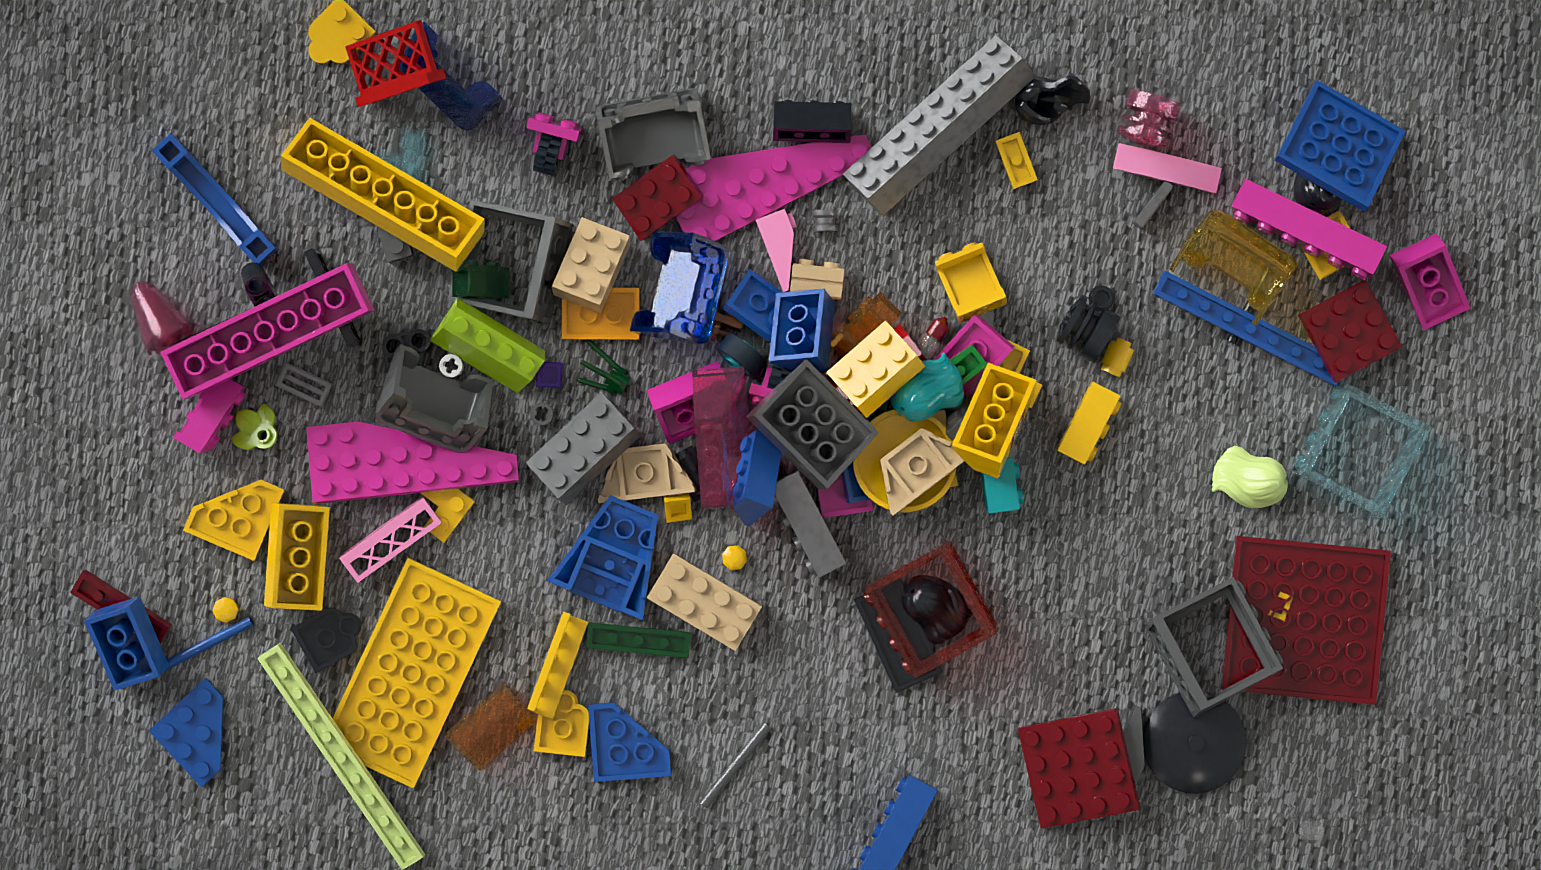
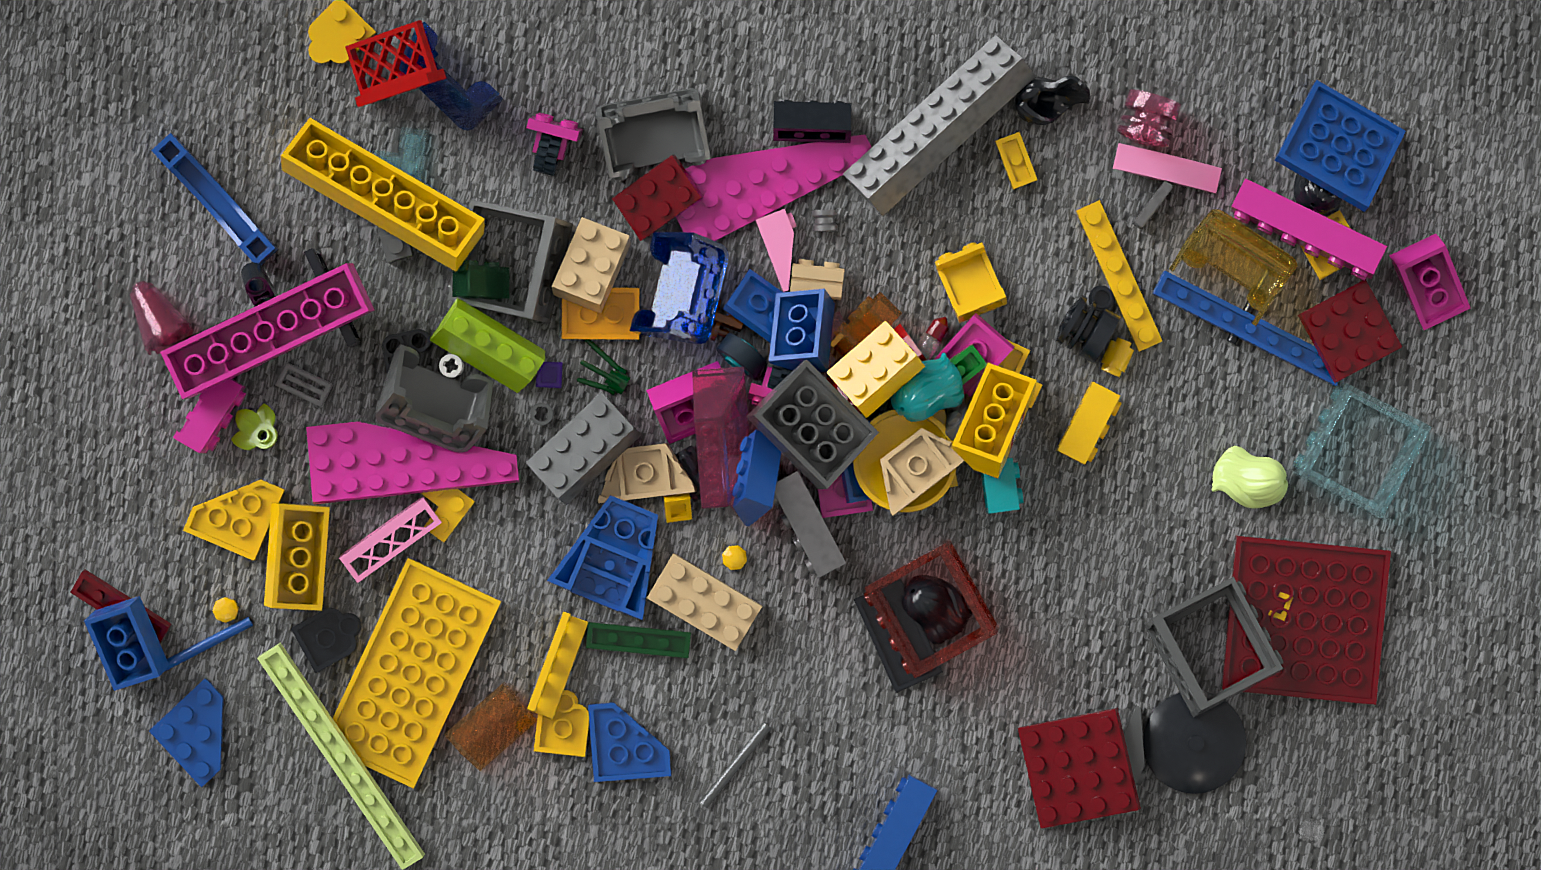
none -> yellow plate [1076,200,1162,352]

